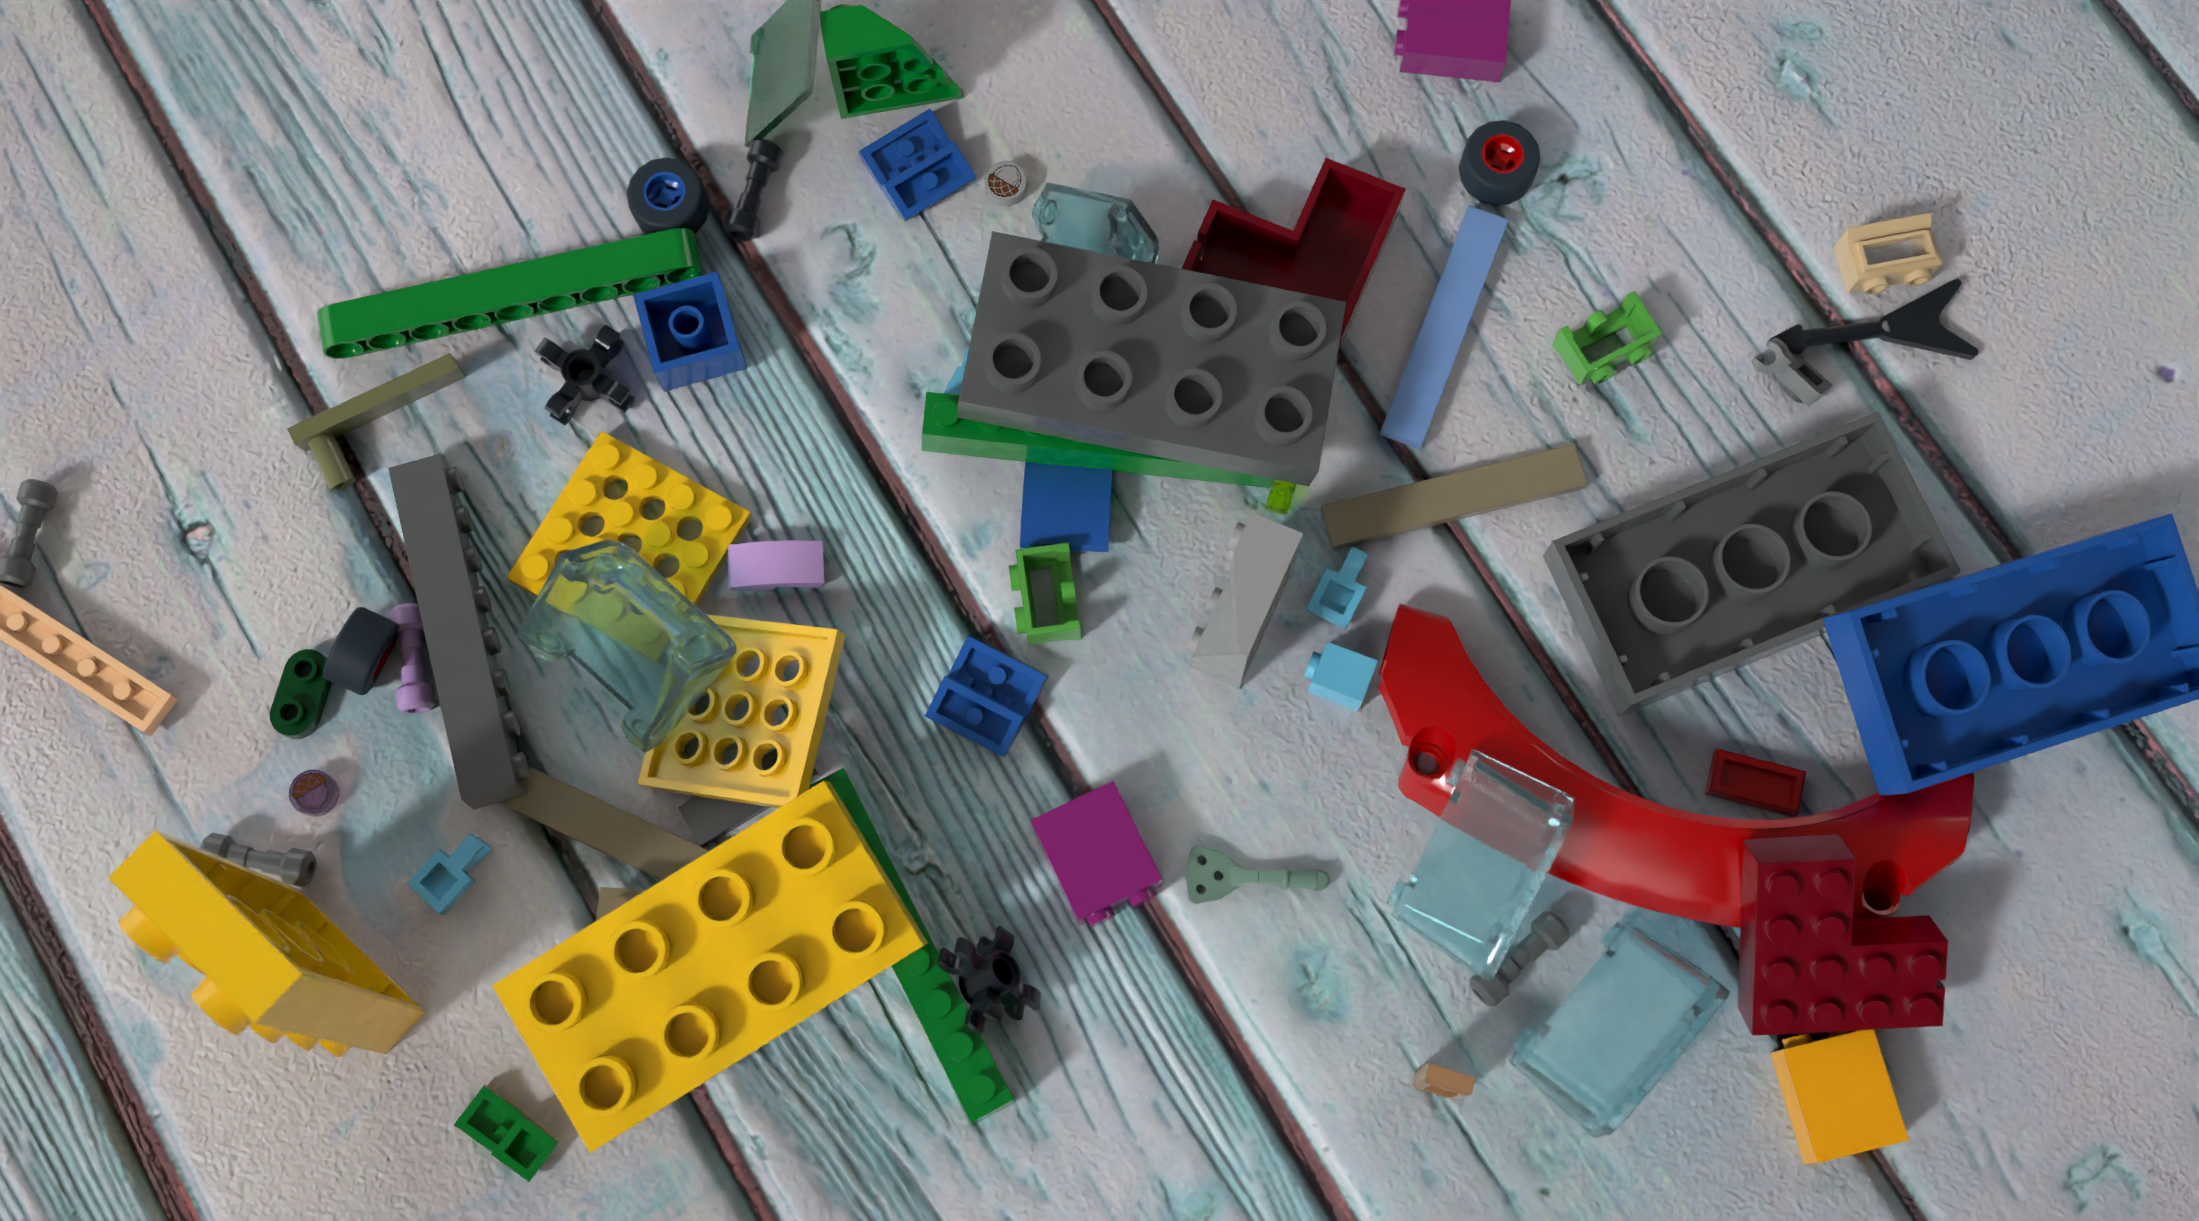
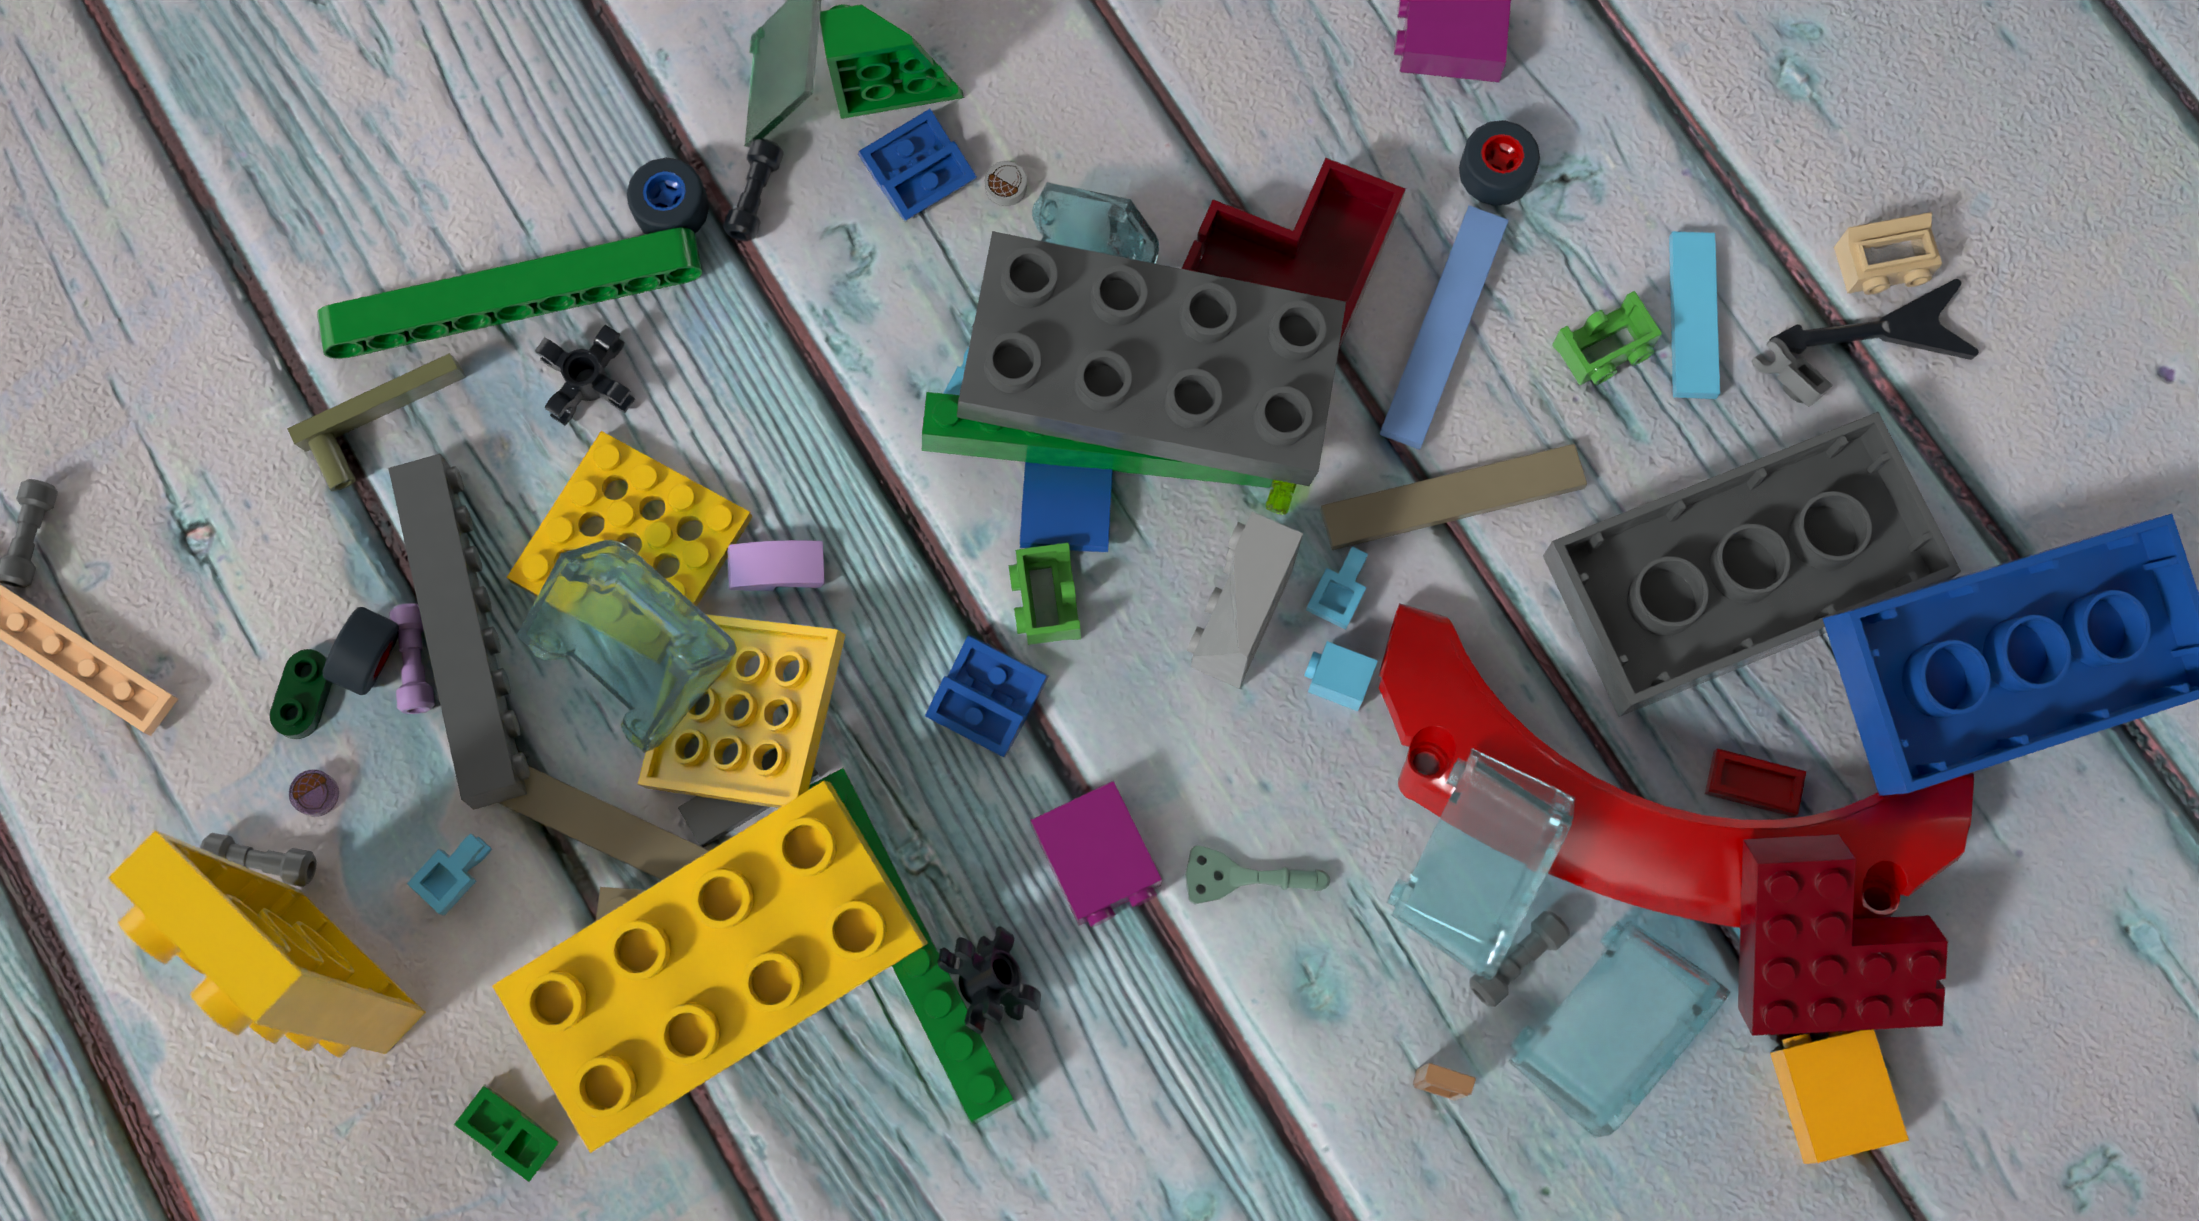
blue brick [633,271,748,392] -> none
none -> medium azure tile [1669,231,1720,399]

